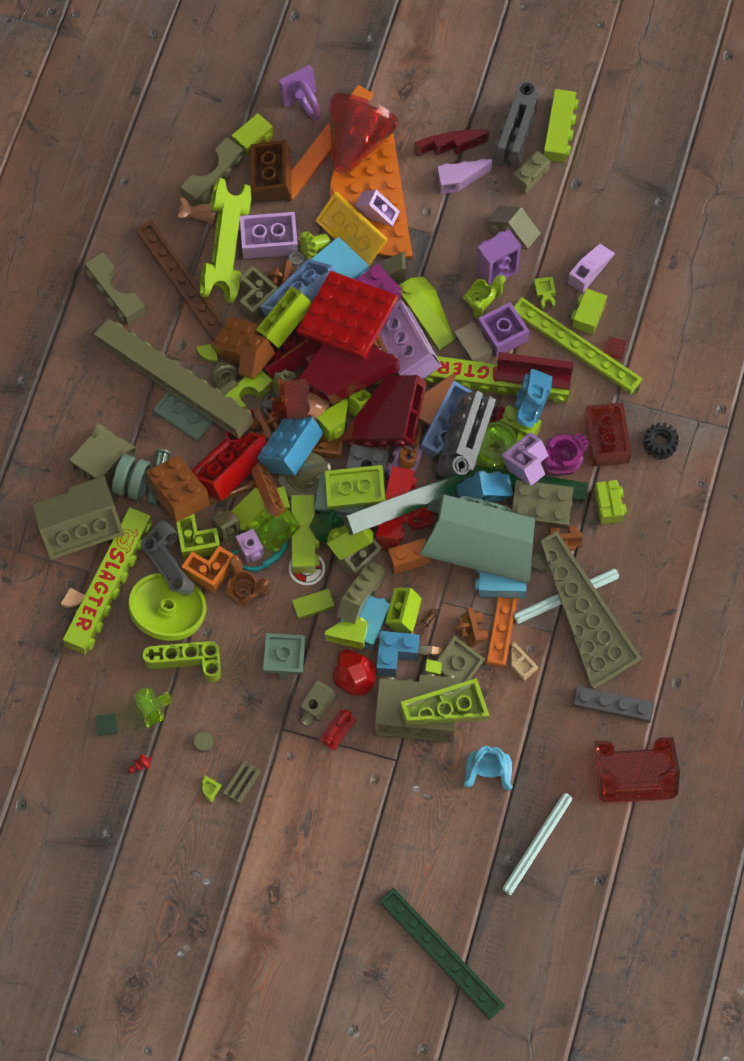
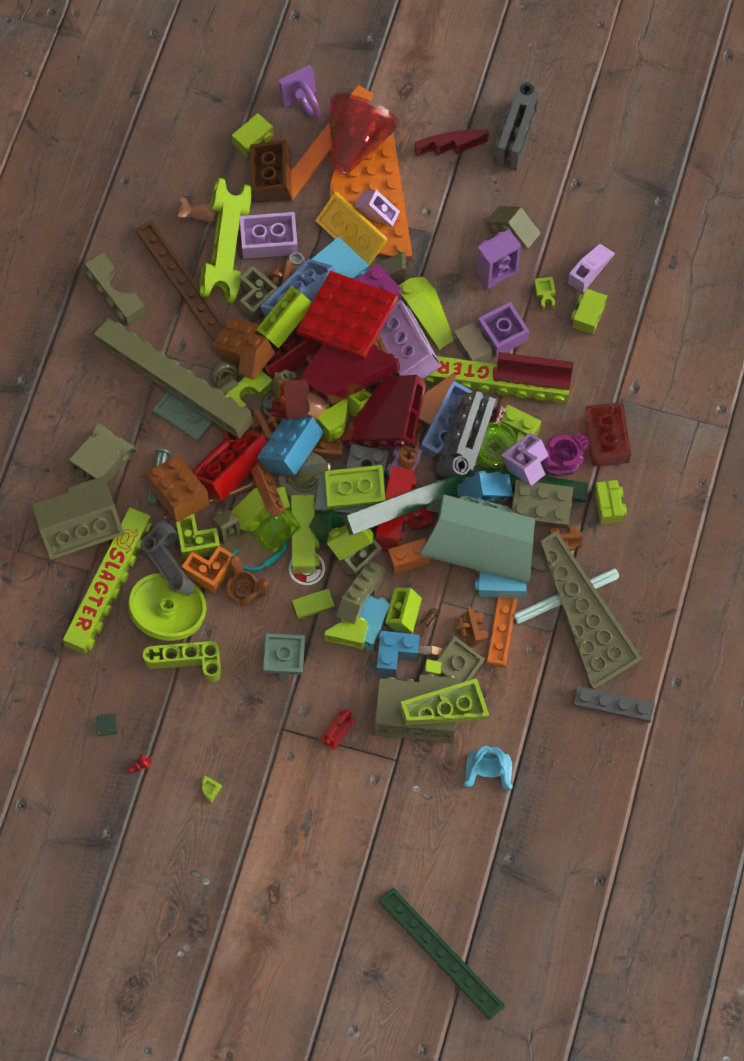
light nougat tile [61,588,85,608] -> none
sand green wheel [112,454,152,501] -> none
clear neon green brick [134,687,173,728] -> none
olive arch [180,137,244,206] -> none
olive tile [194,731,214,752] -> none
lime tile [196,344,218,363] -> none
olive tile [223,760,261,804] -> none
lavender brick [236,529,264,563] -> none
lime gear [298,231,330,260] -> none
olive torso [298,679,337,727] -> none
red helmet [333,649,376,696] -> none
lavender slope [437,159,492,194] -> none
lime hair [462,275,506,320] -> none
light aqua axle [503,793,572,895] -> none
tan tile [511,642,539,681] -> none
olive brick [512,151,550,194] -> none
lime tile [514,297,642,394] -> none
dark azure brick [514,369,552,427] -> none
lime brick [544,89,579,163] -> none
clear red windscreen [594,737,680,803] -> none
clear red tile [605,336,627,360] -> none
black tyre [643,422,679,459] -> none

